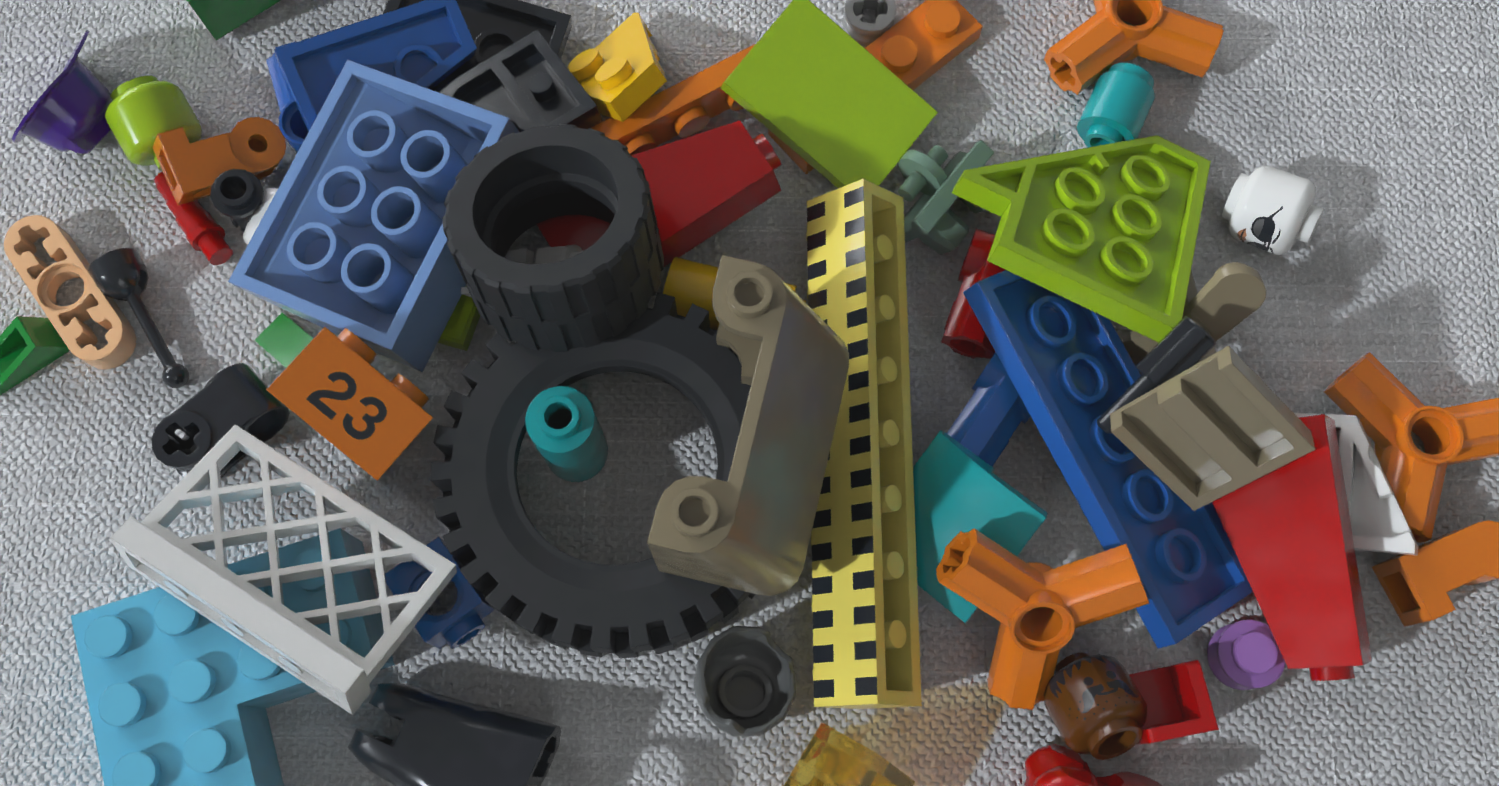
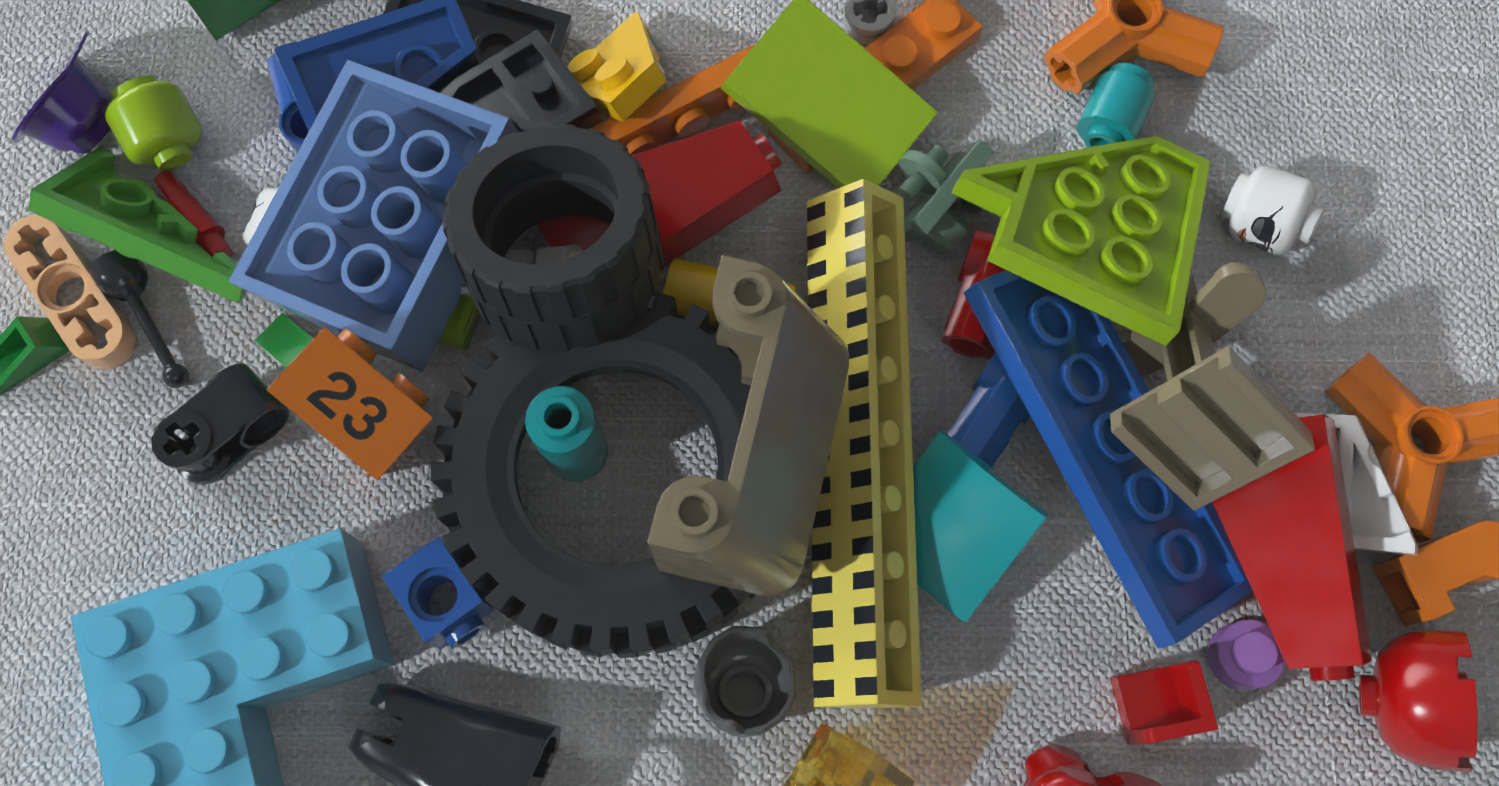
white fence [110,425,457,715] -> none
orange leg [153,117,286,205] -> none
black pin [210,169,264,232] -> none
orange piece [936,528,1149,710] -> none
reddish brown head [1044,652,1147,760] -> none
black axle [1097,316,1216,434] -> none
none -> bright green wing [28,146,247,303]
none -> red cylinder [1359,630,1478,772]

